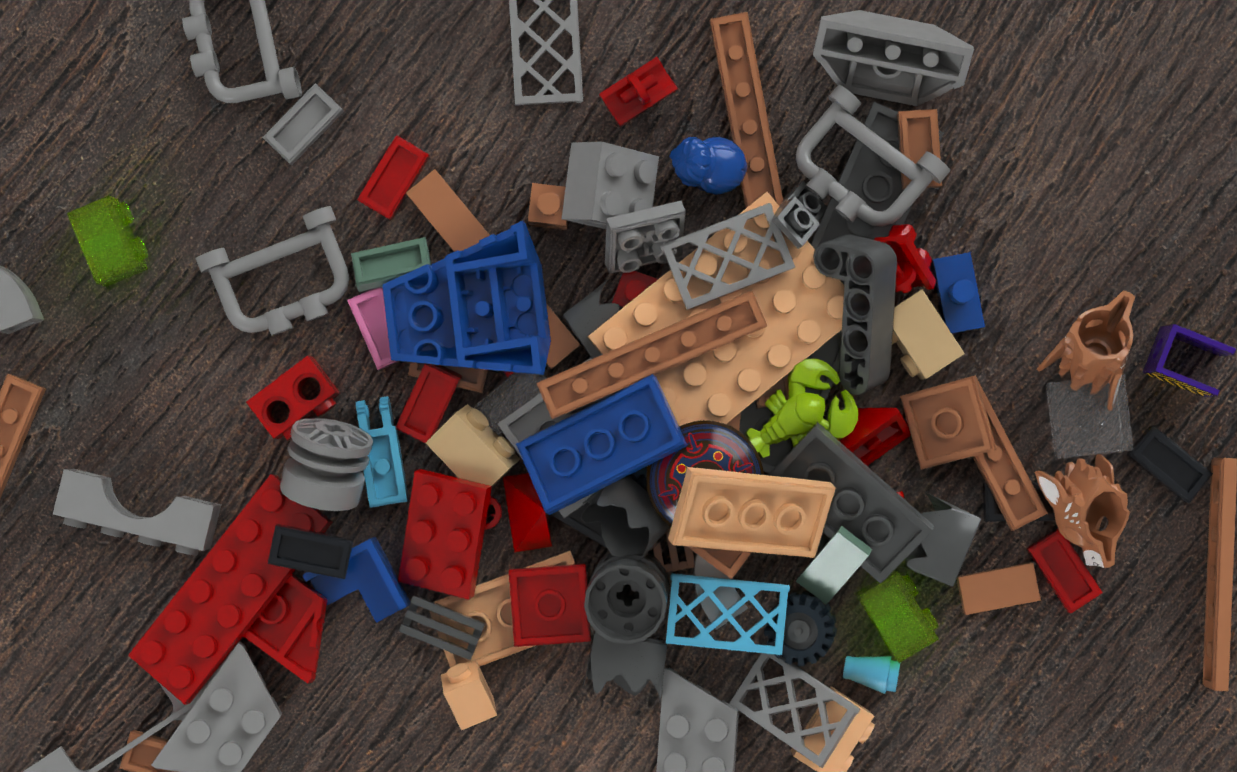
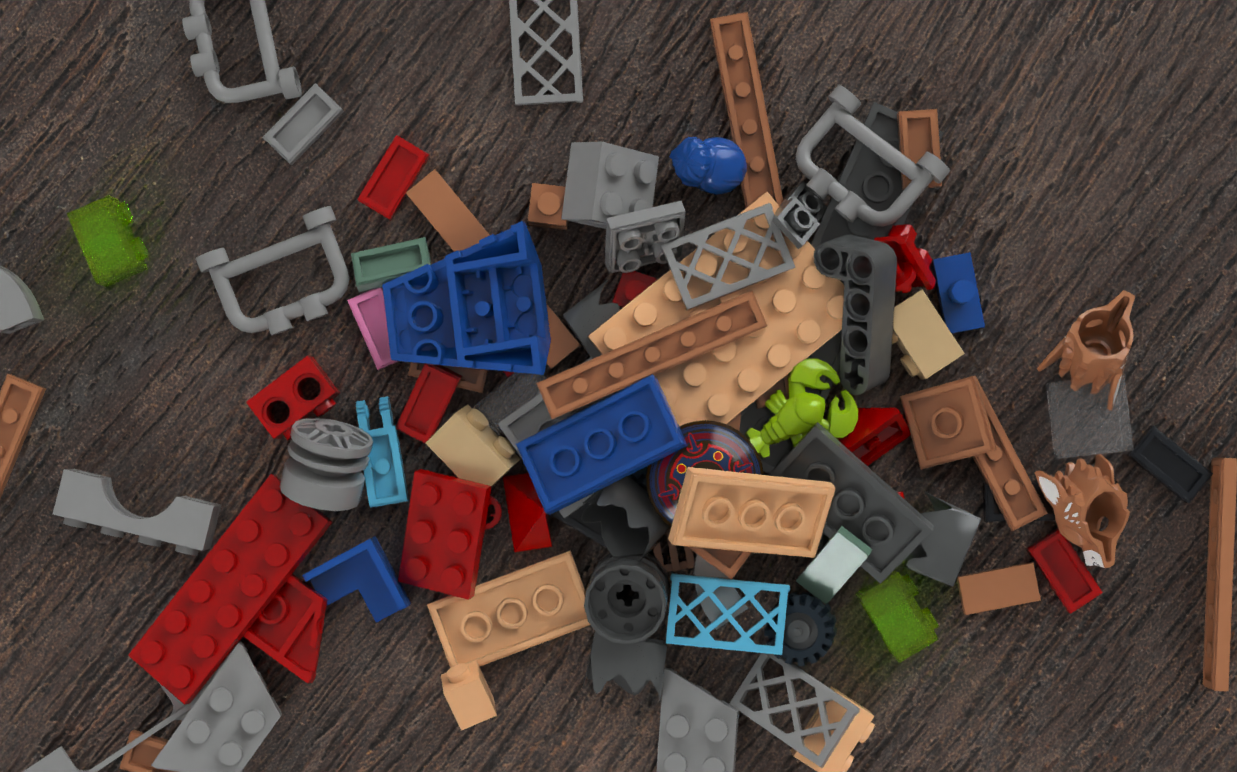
black tile [268,524,354,579] -> none
dark grey tile [399,595,486,660] -> none
red tile [509,563,591,647] -> none
red hips [599,57,678,127] -> none
light grey wedge [813,10,974,106] -> none
medium azure cone [843,656,901,694] -> none
dark purple piece [1143,324,1236,397] -> none

